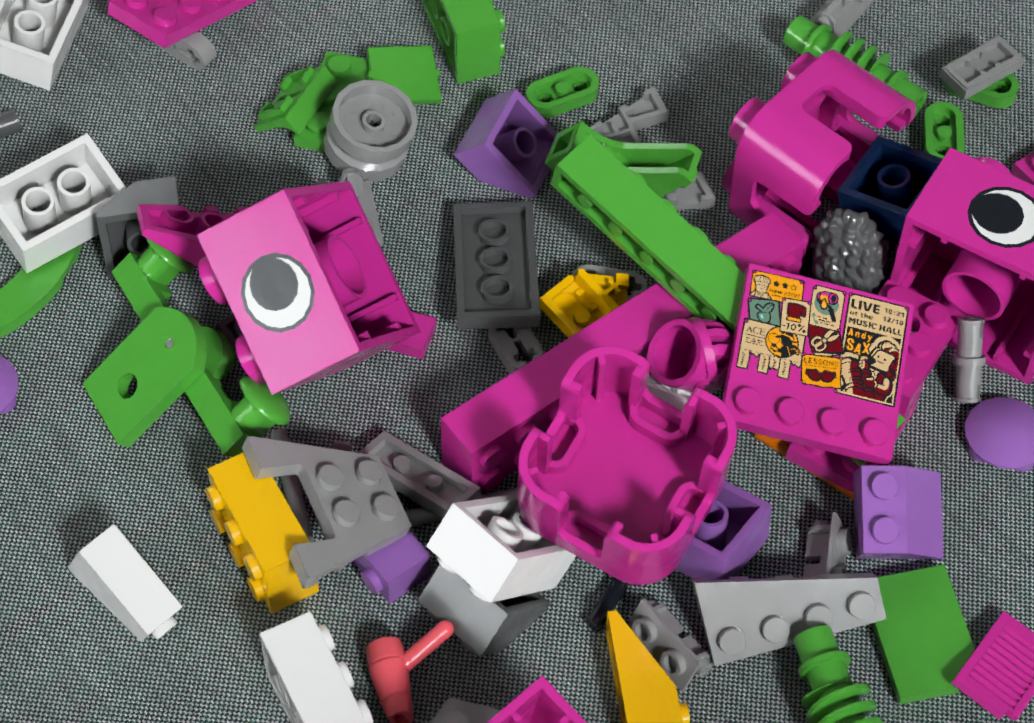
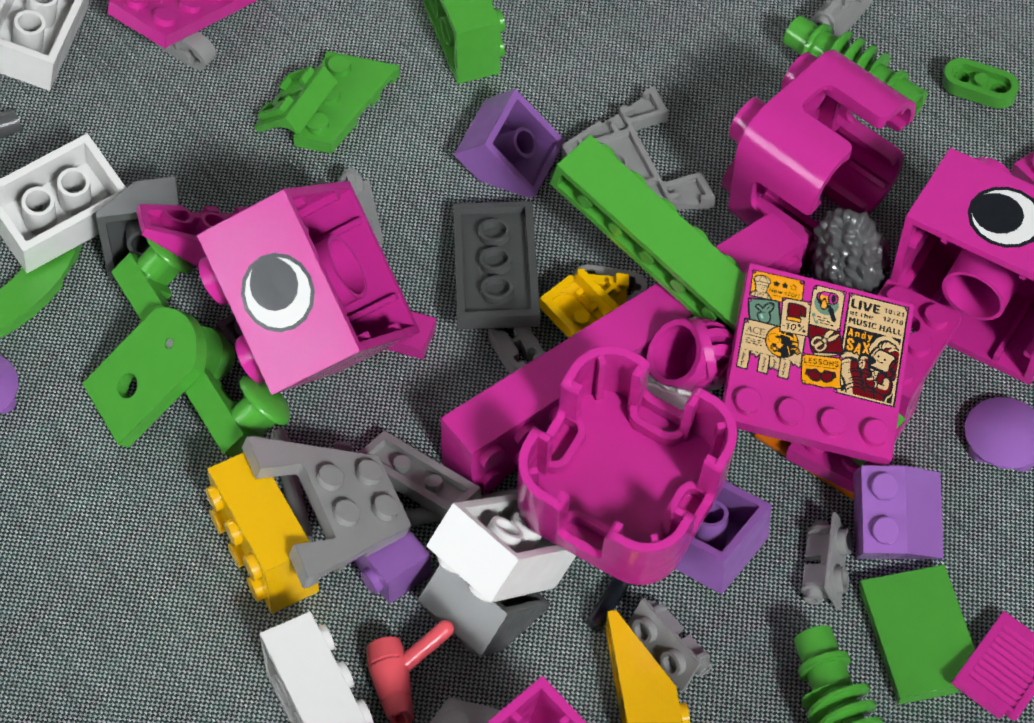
white slope [67,524,183,642] -> none
light grey wheel [323,80,418,182] -> none
bright green piece [366,46,442,105] -> none
bright green plate [526,67,599,118] -> none
bright green arch [545,121,702,198] -> none
light grey wing [691,573,887,666] -> none
dark blue slope [837,136,943,256] -> none
bright green plate [922,102,965,158] -> none
light grey plate [939,35,1024,100] -> none
light grey pin [952,316,986,403] -> none

